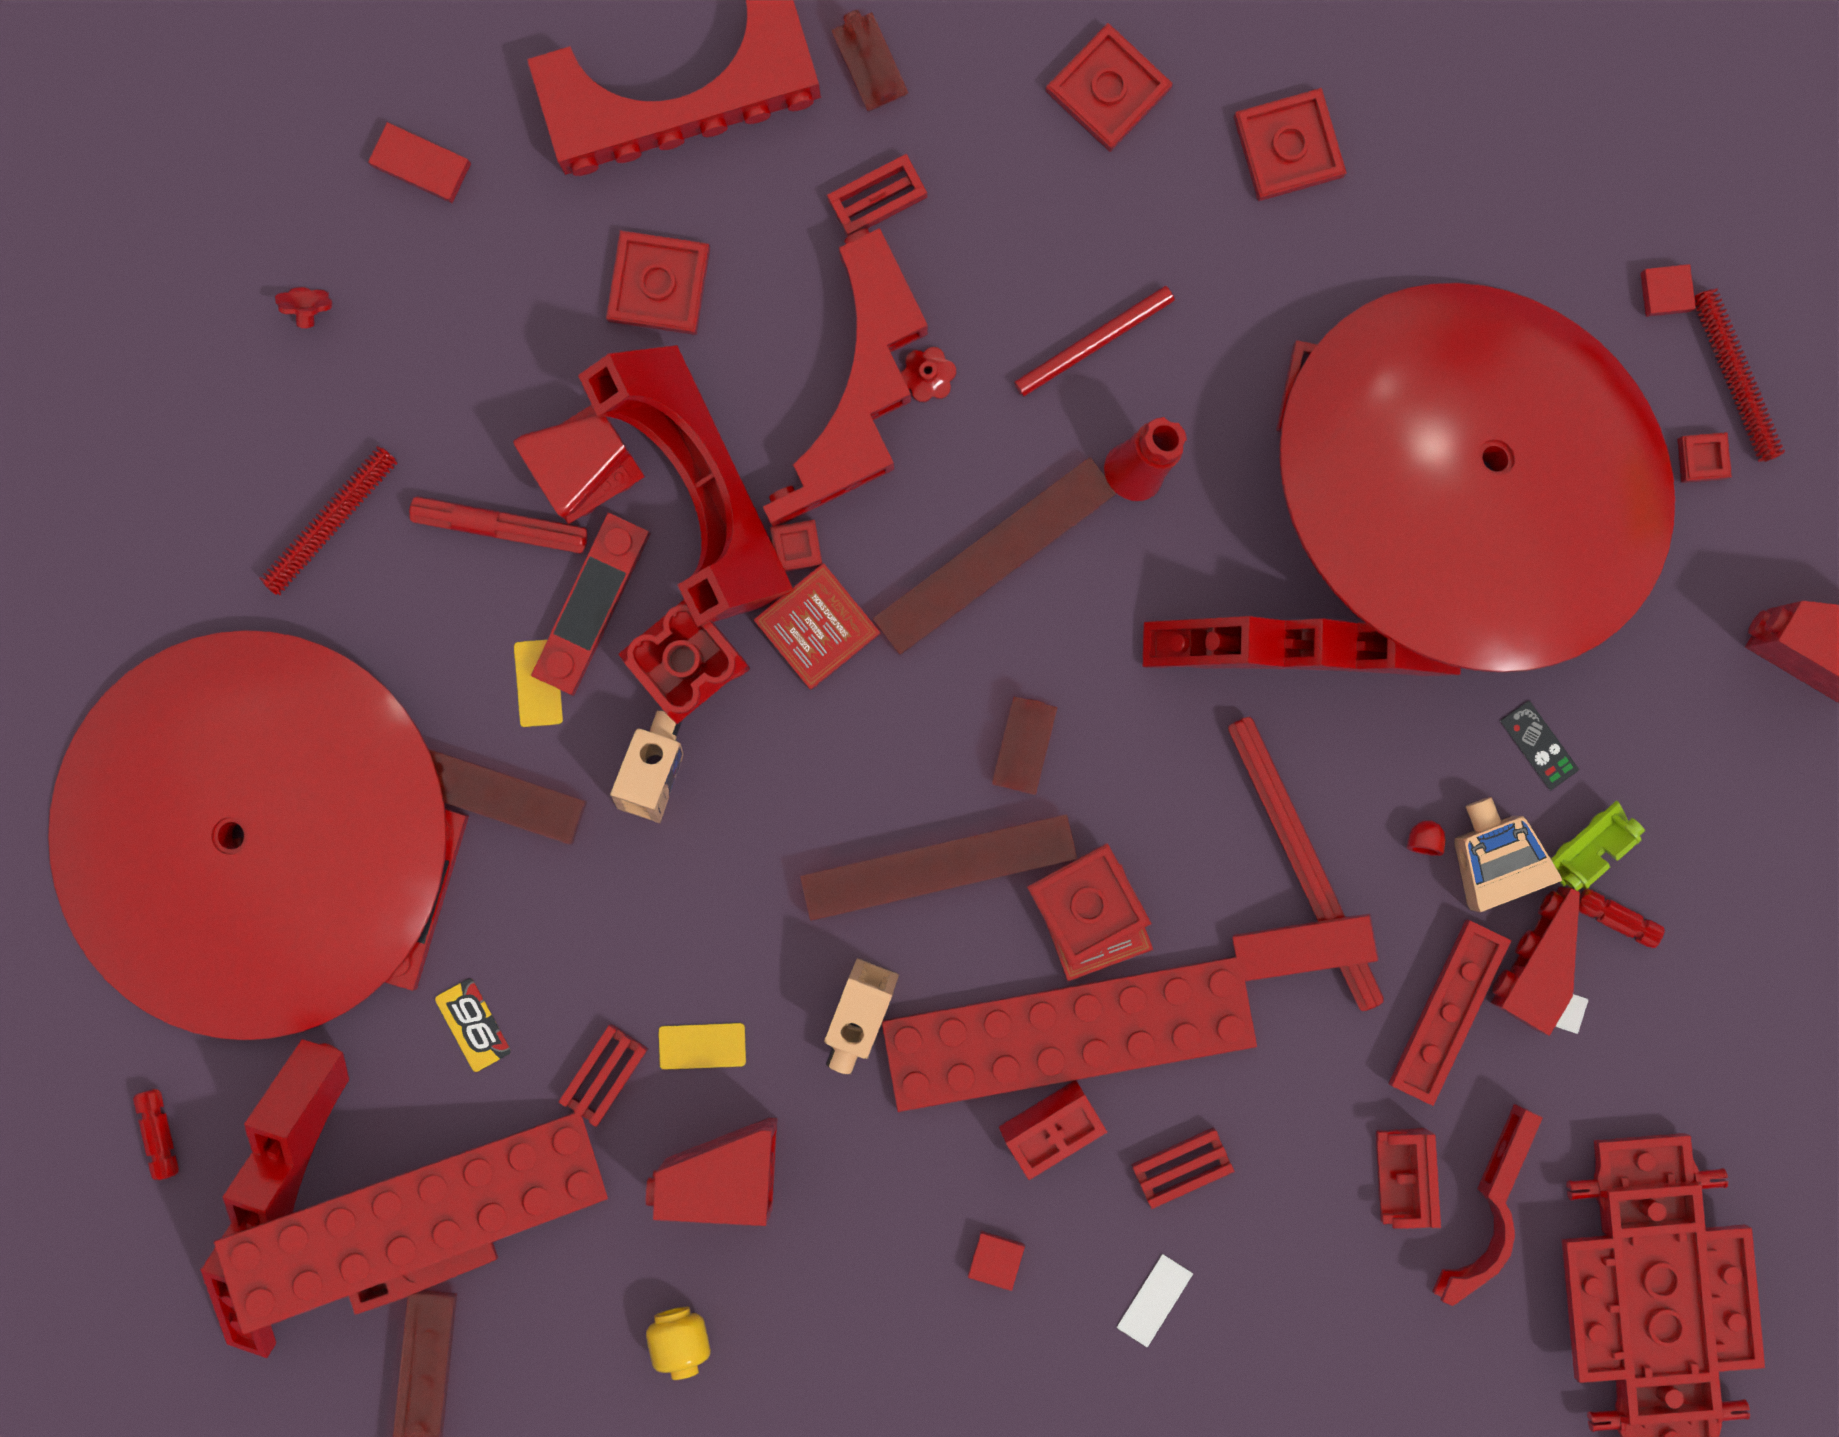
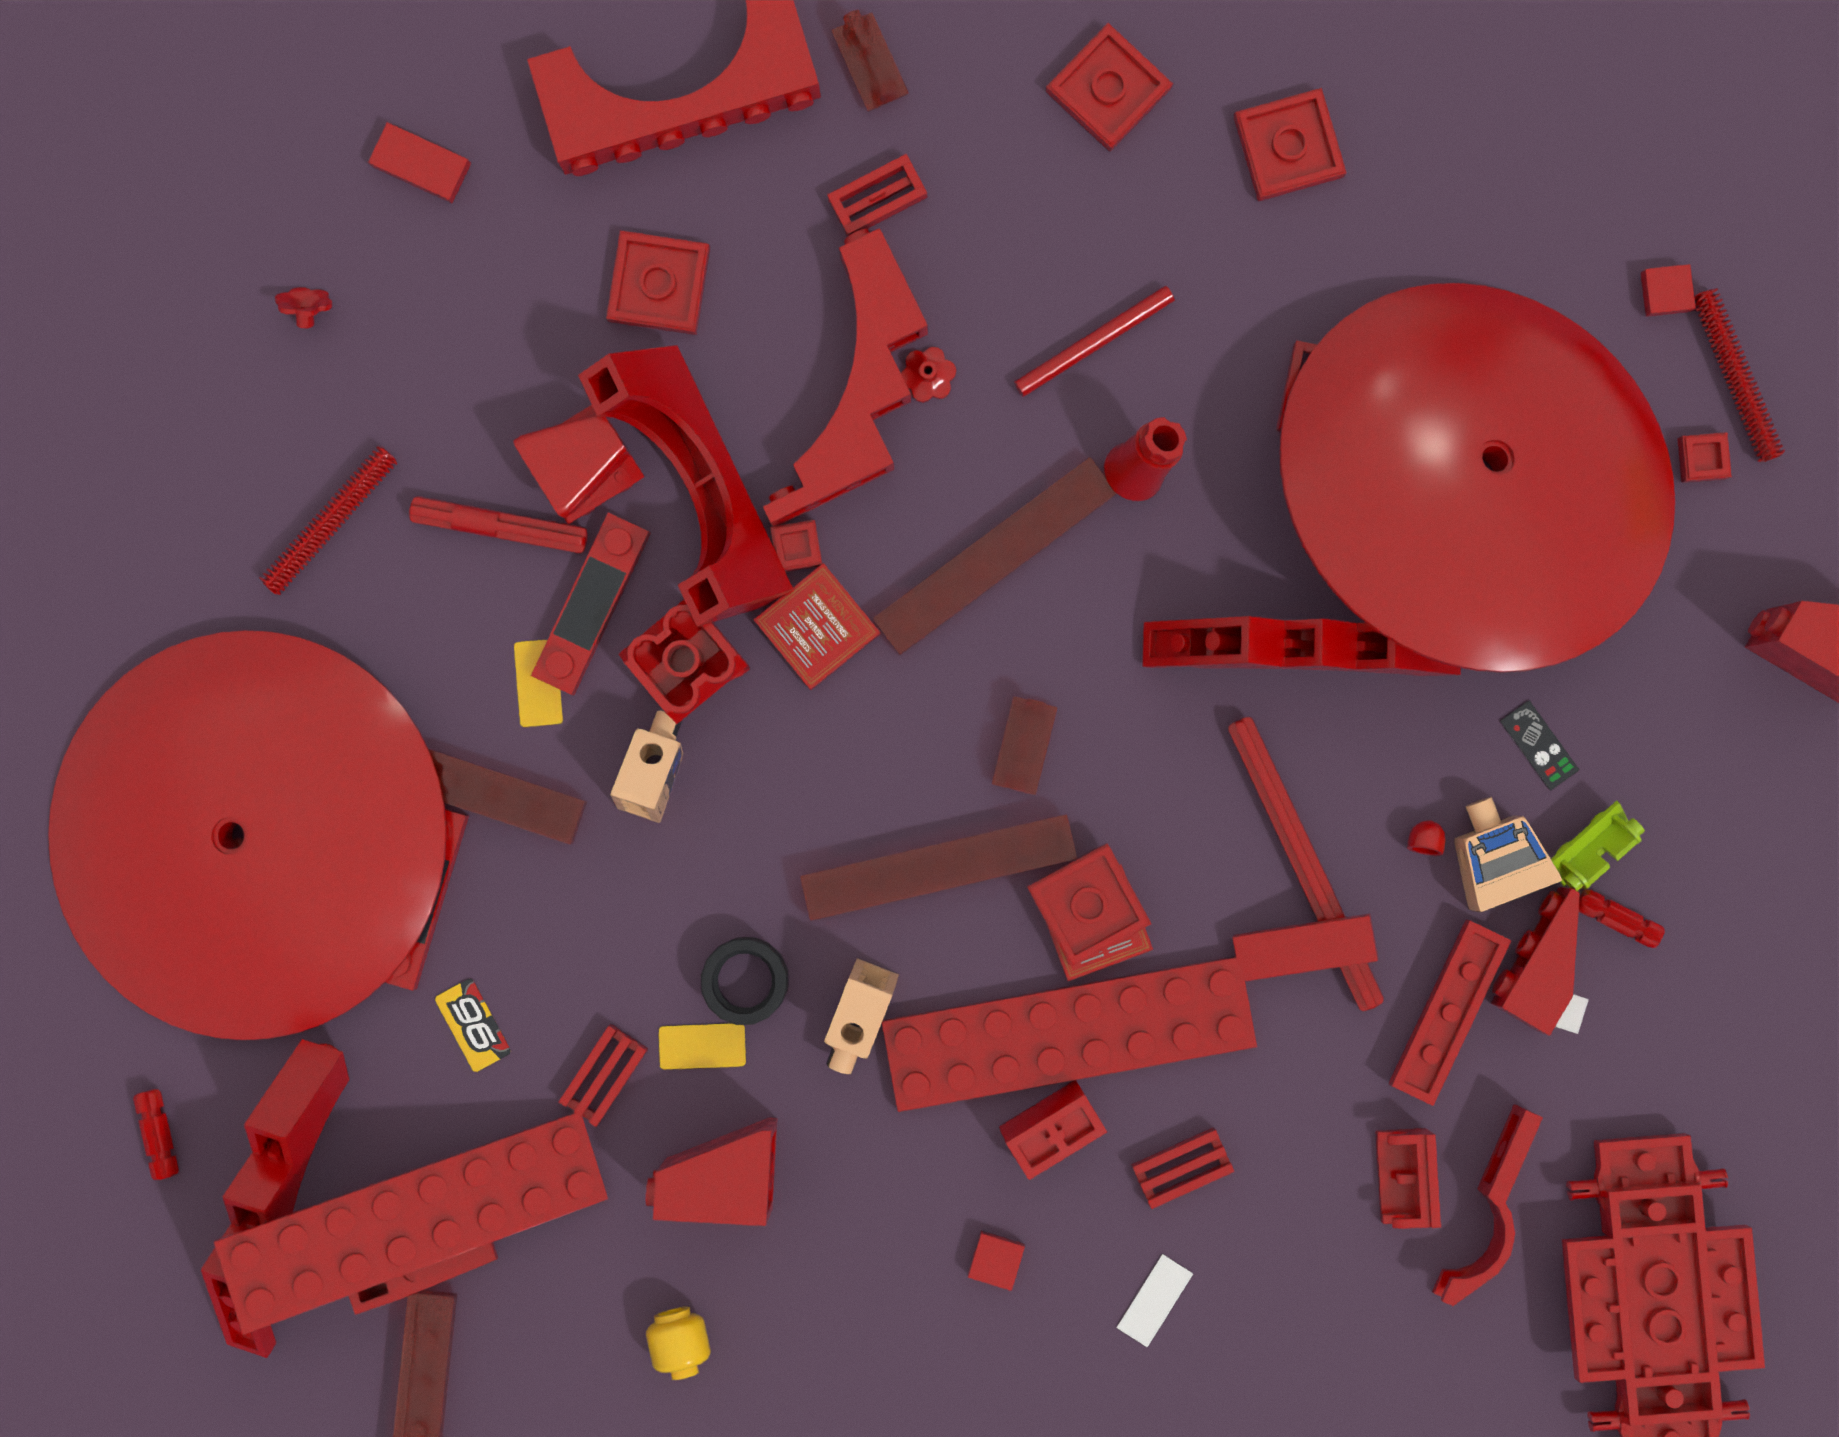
none -> black tyre [701,937,789,1025]

